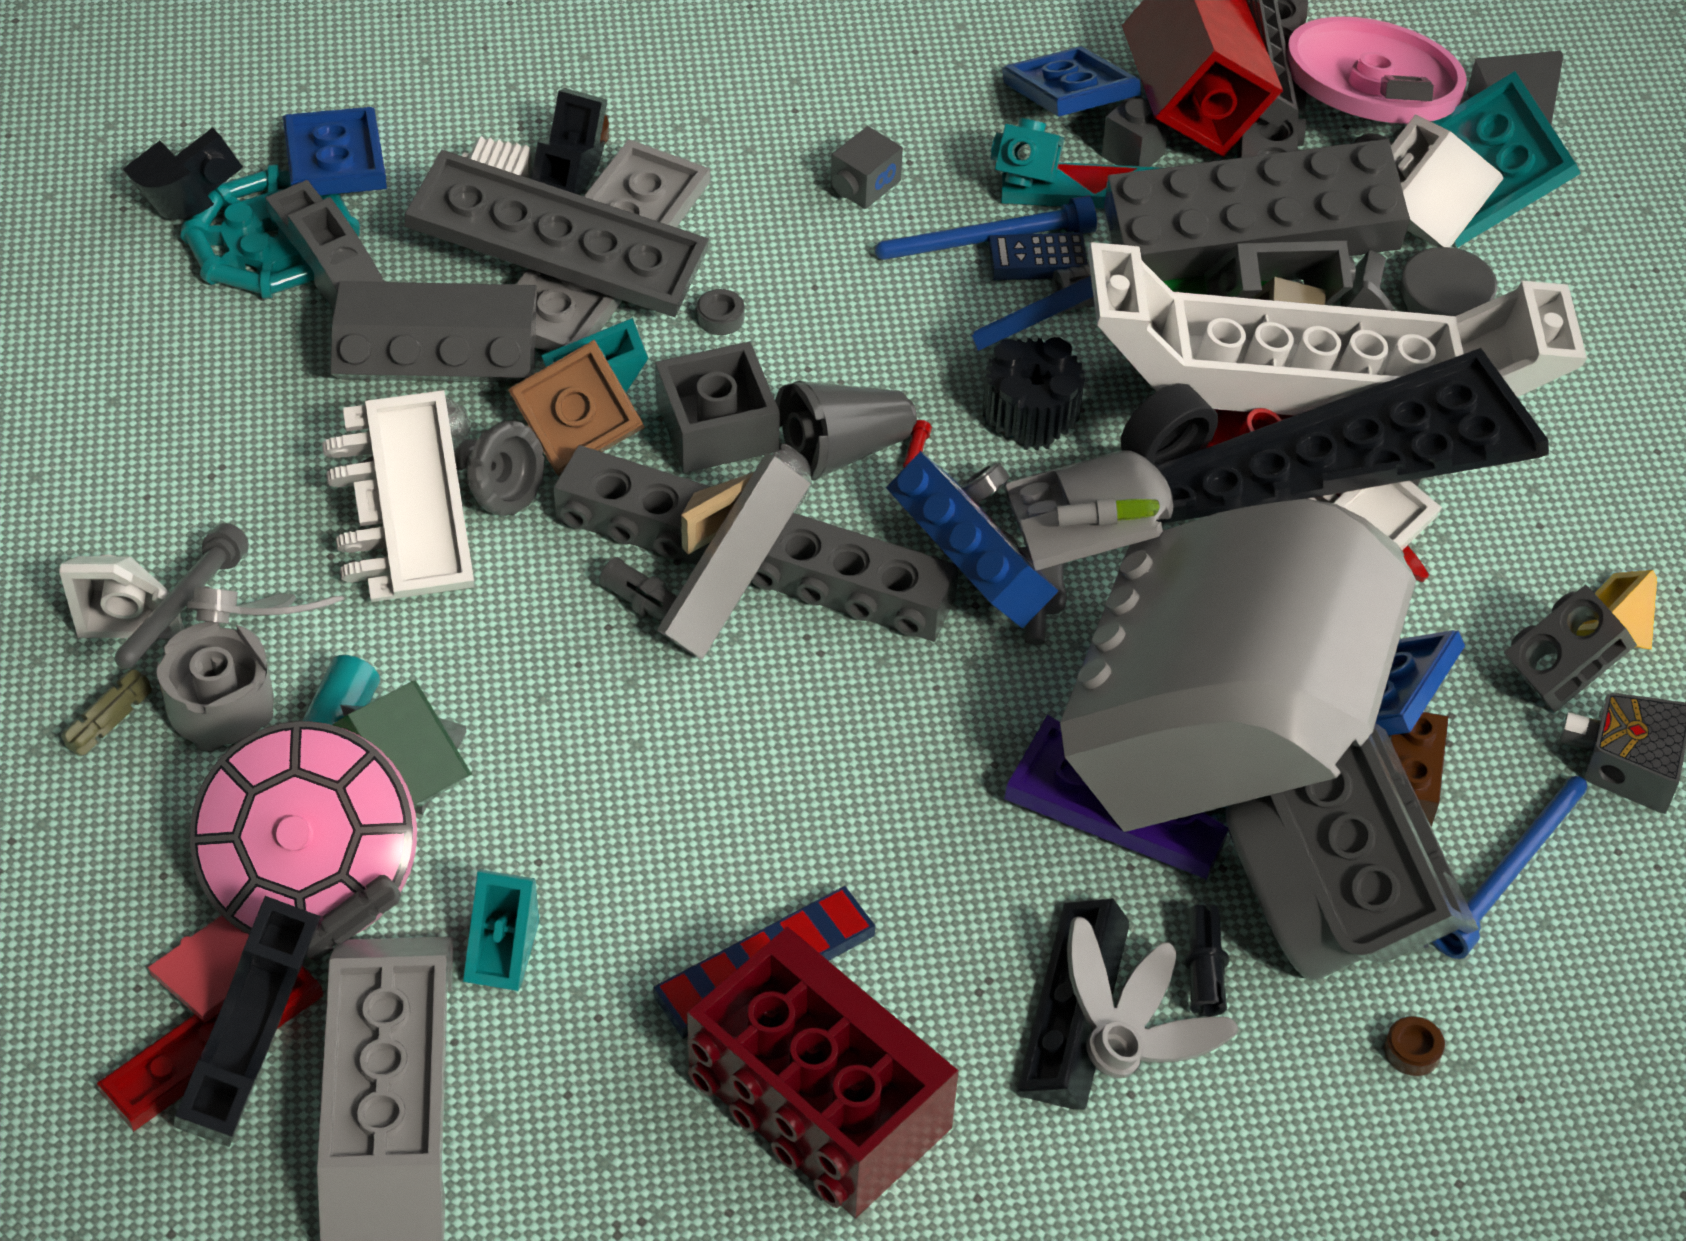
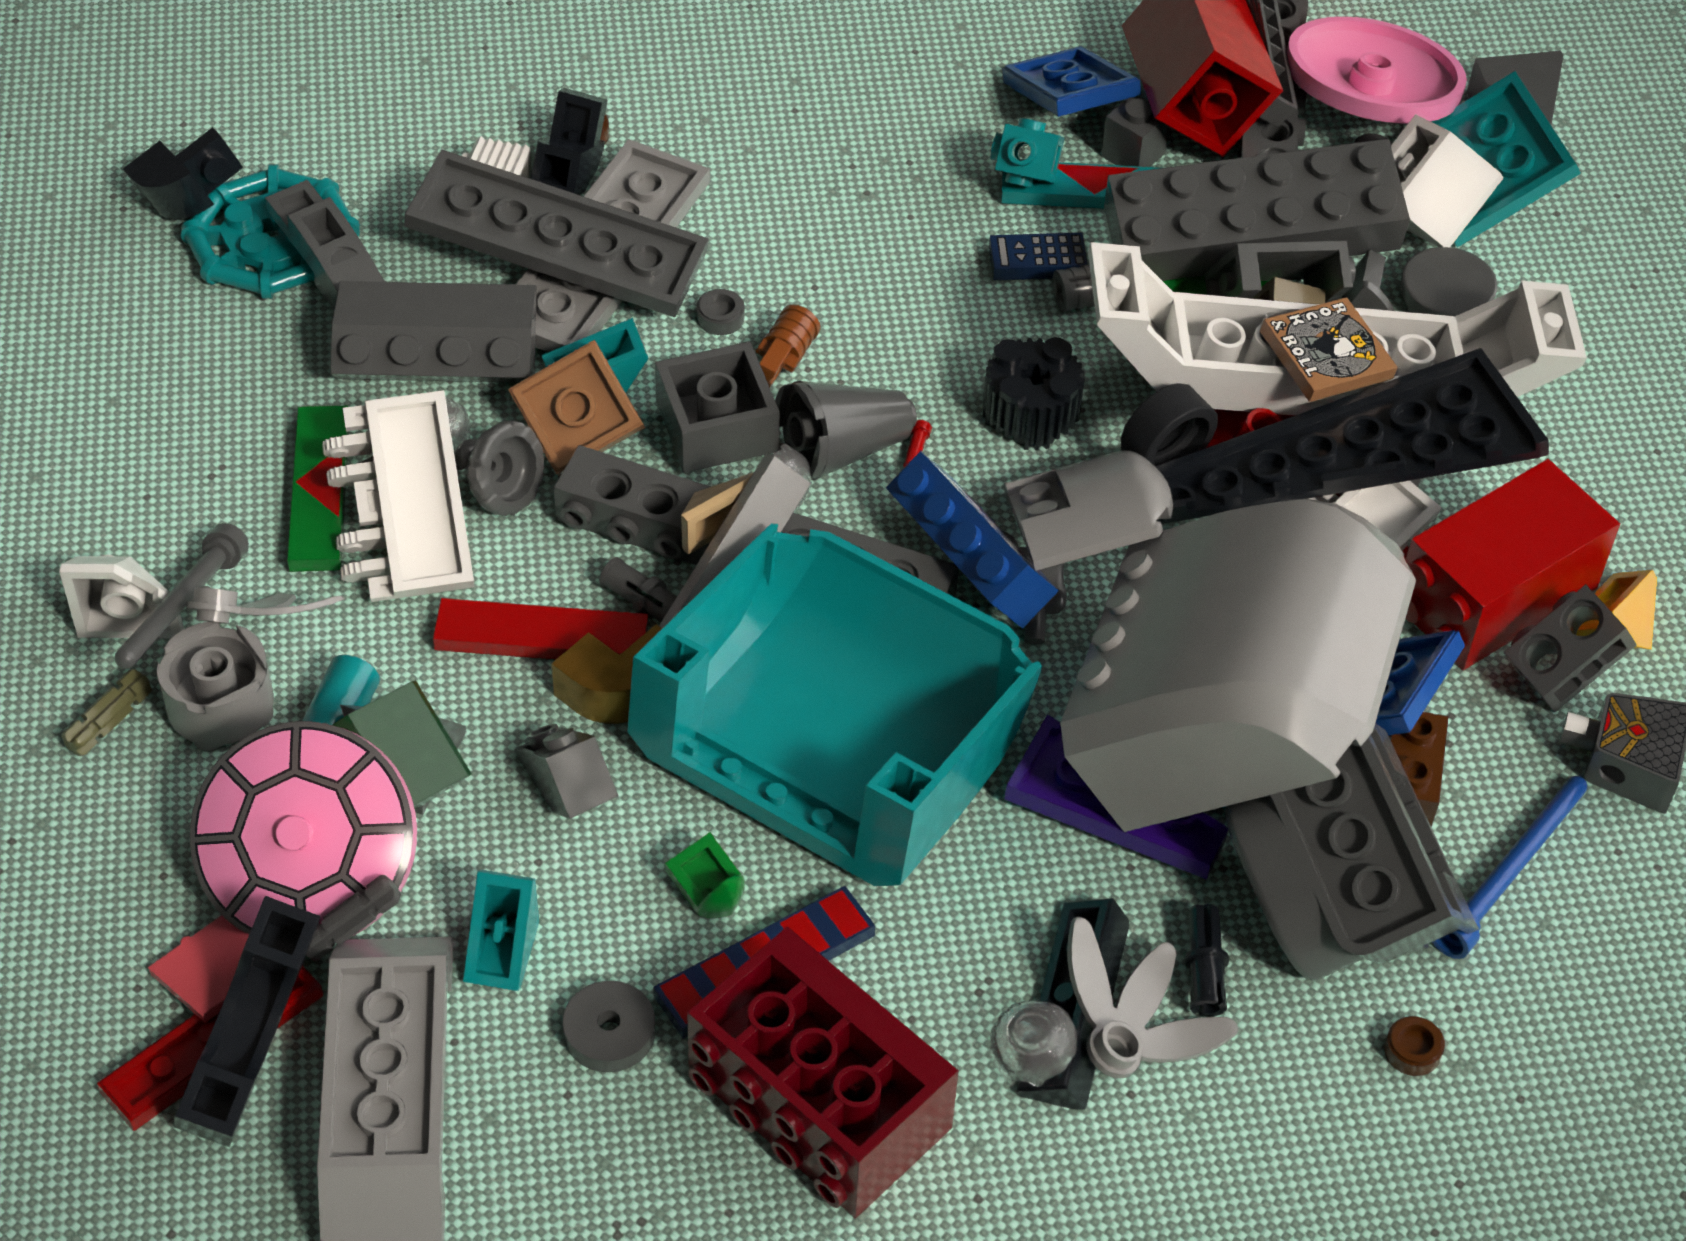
blue tile [283,107,387,195] -> none
dark grey brick [830,126,903,209] -> none
blue piece [875,195,1097,260] -> none
dark grey tile [961,461,1010,503] -> none
blue tile [971,276,1094,351] -> none
light grey piece [1057,498,1160,527] -> none
dark grey tile [1380,75,1434,101] -> none
none -> green tile [287,405,349,572]
none -> red tile [433,598,649,660]
none -> dark grey slope [514,724,618,819]
none -> pearl gold brick [551,624,662,724]
none -> dark grey piece [563,981,655,1072]
none -> teal slope [627,523,1042,886]
none -> green plate [664,832,745,919]
none -> dark orange hinge [756,304,821,387]
none -> clear hair [990,1000,1077,1087]
none -> tile [1260,297,1398,402]
none -> red brick [1405,459,1621,671]

